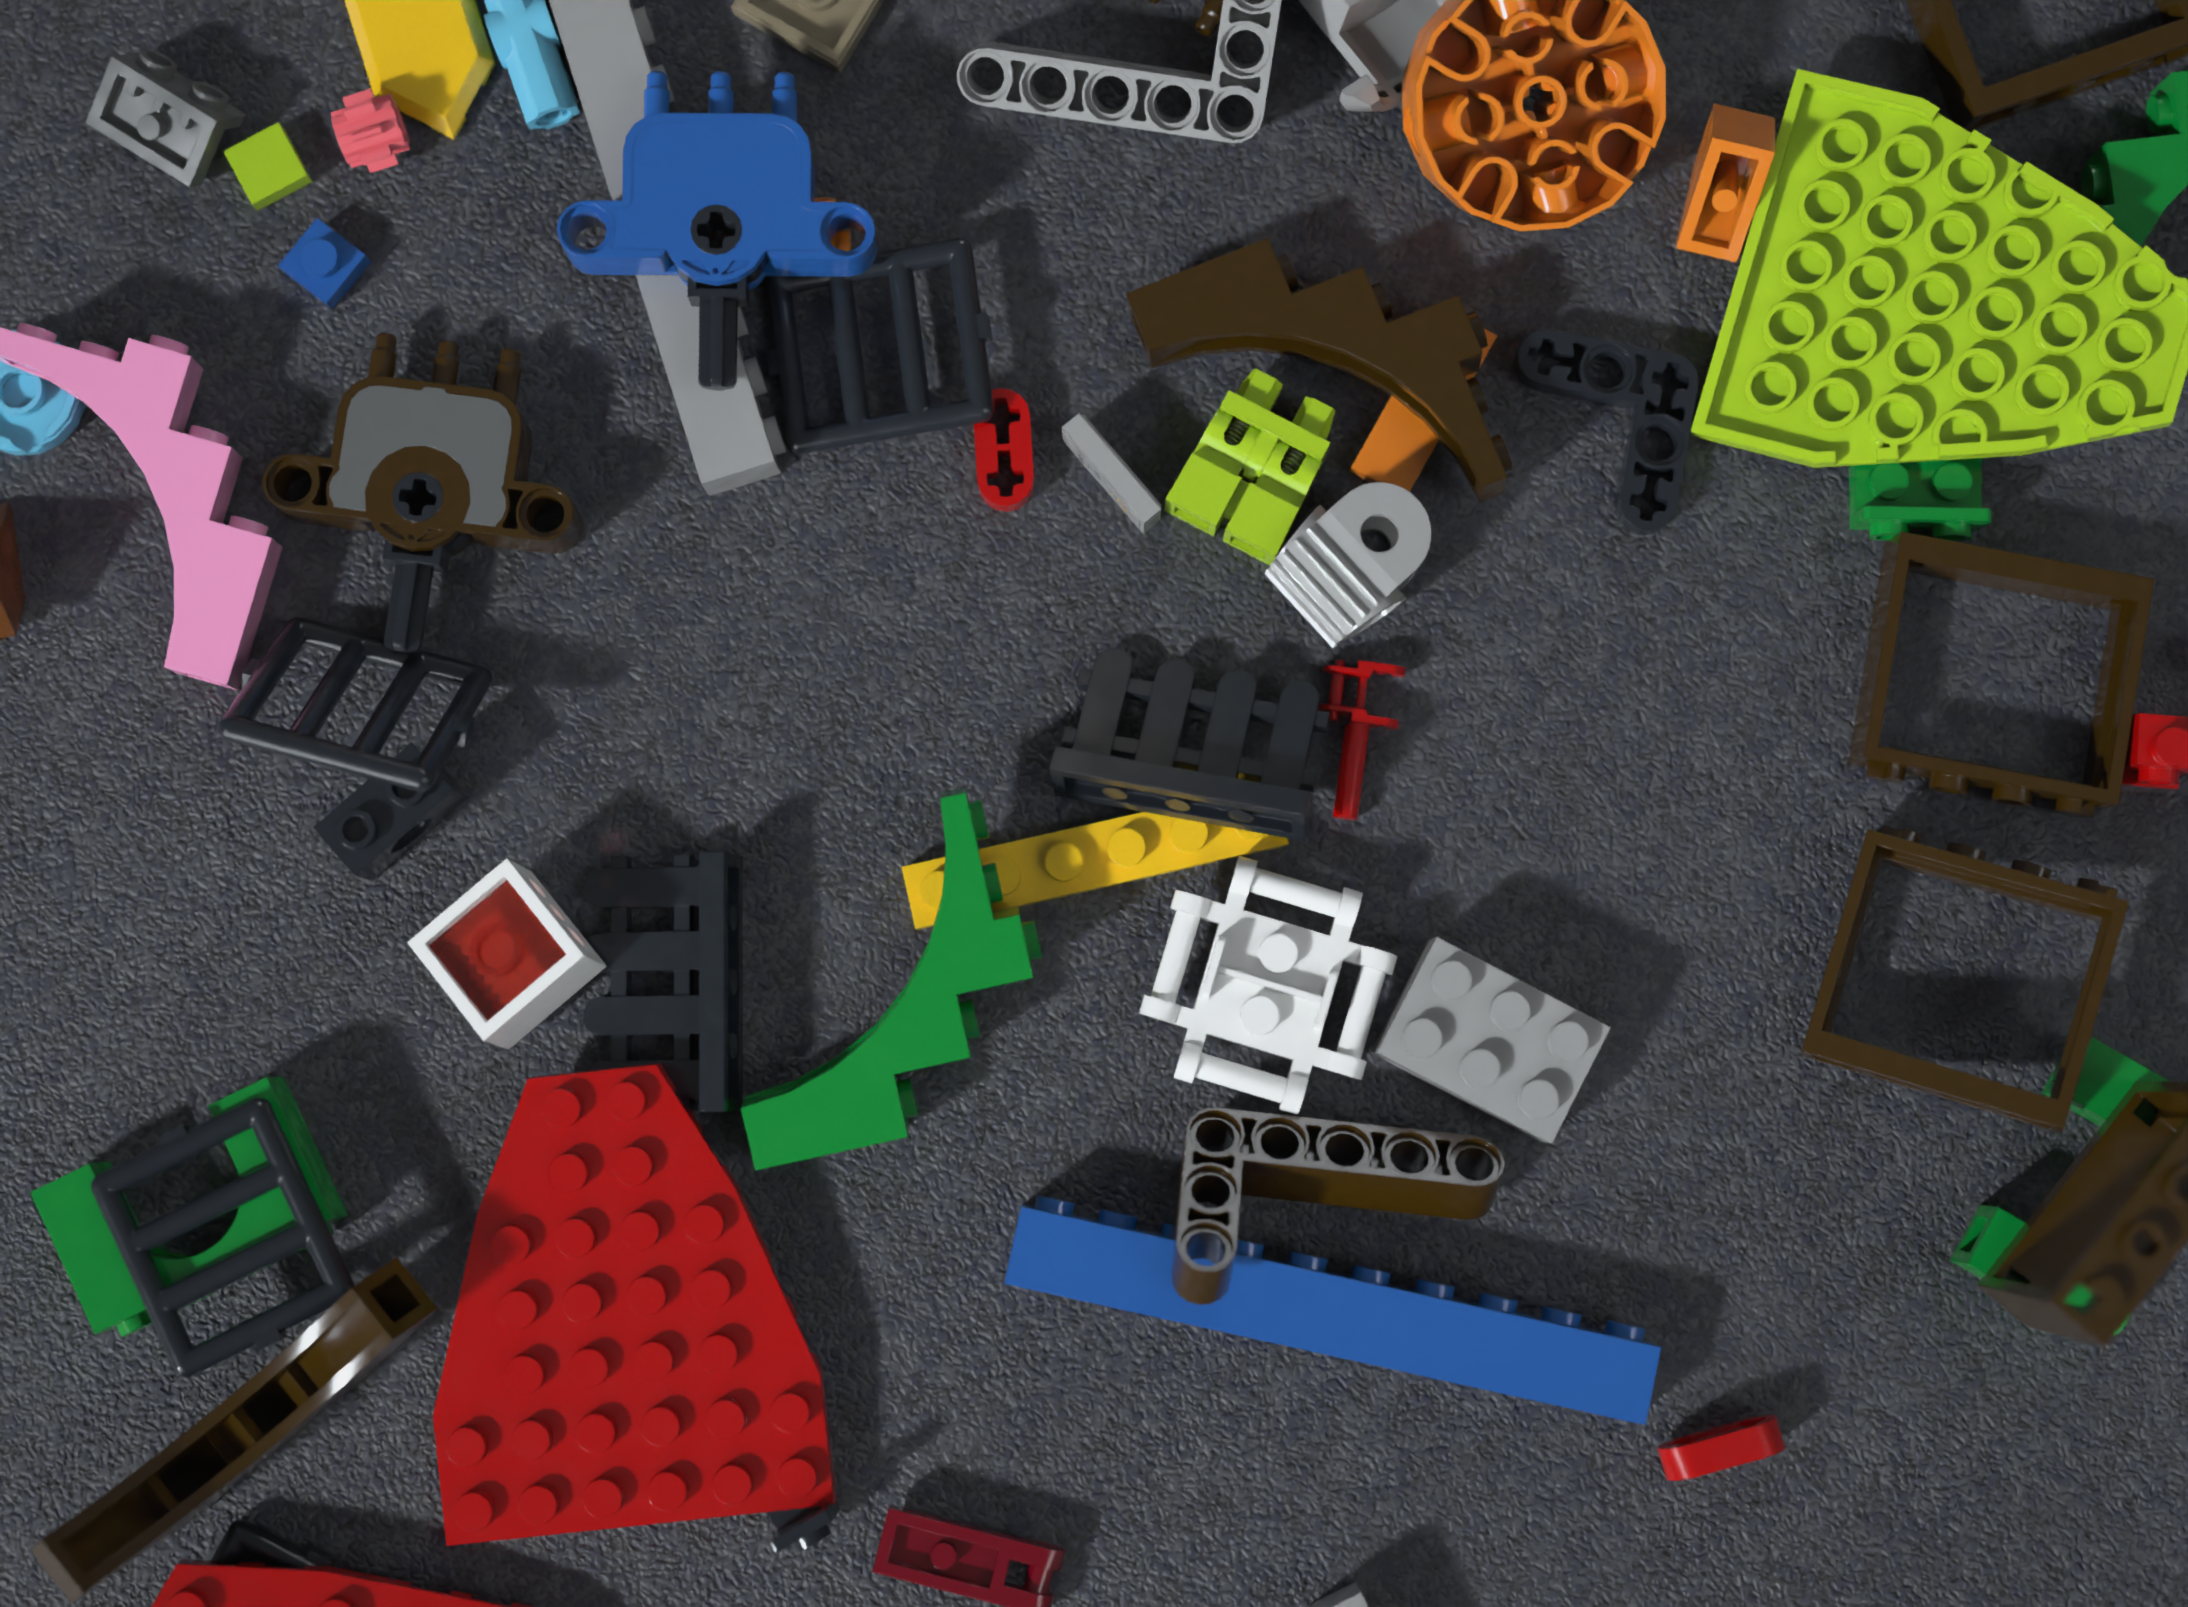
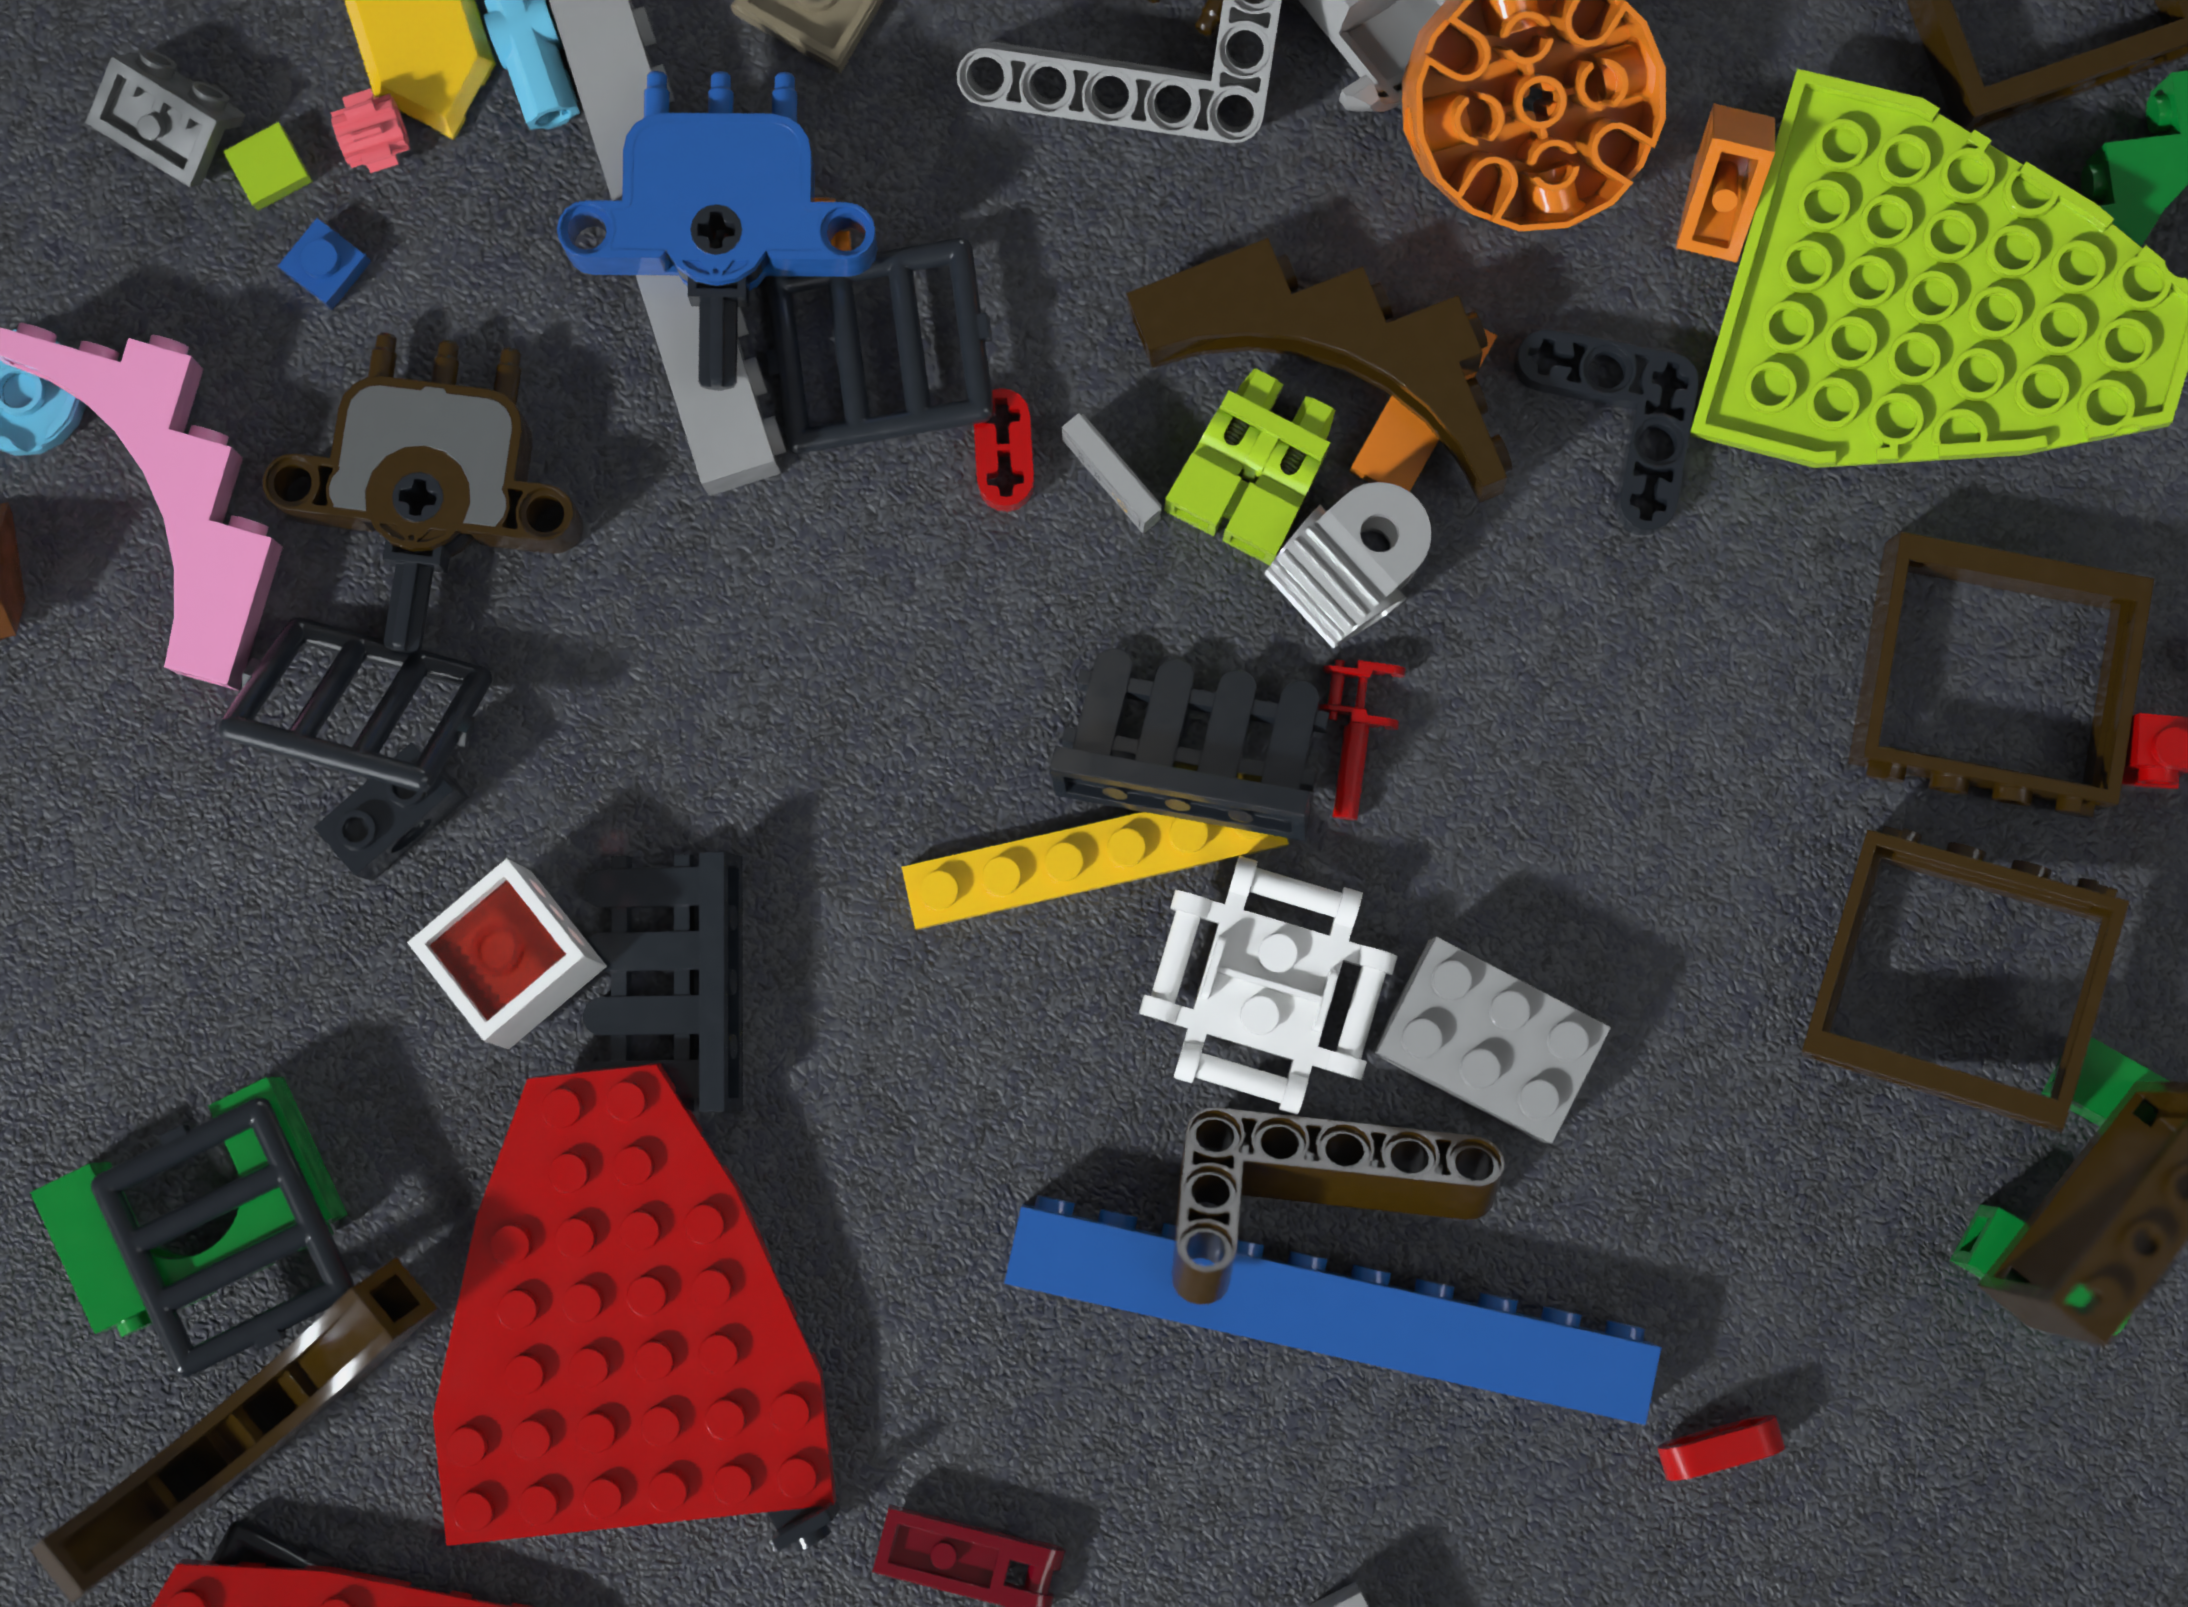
green arch [741,787,1042,1171] -> none
green bracket [1849,458,1991,542] -> none

